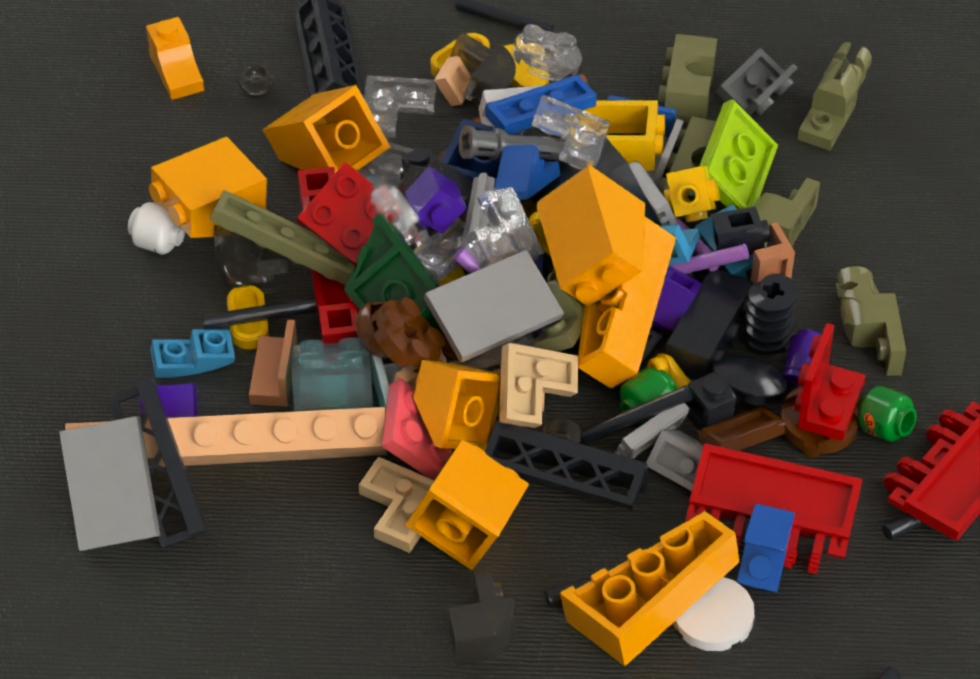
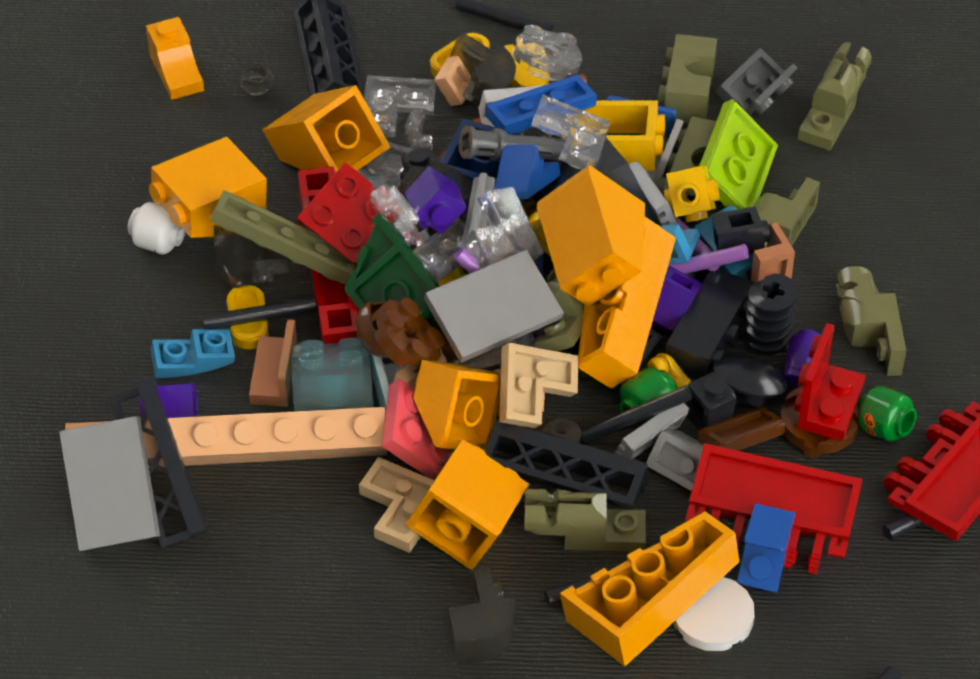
none -> clear arm [404,109,433,151]
none -> olive plate [524,489,646,552]

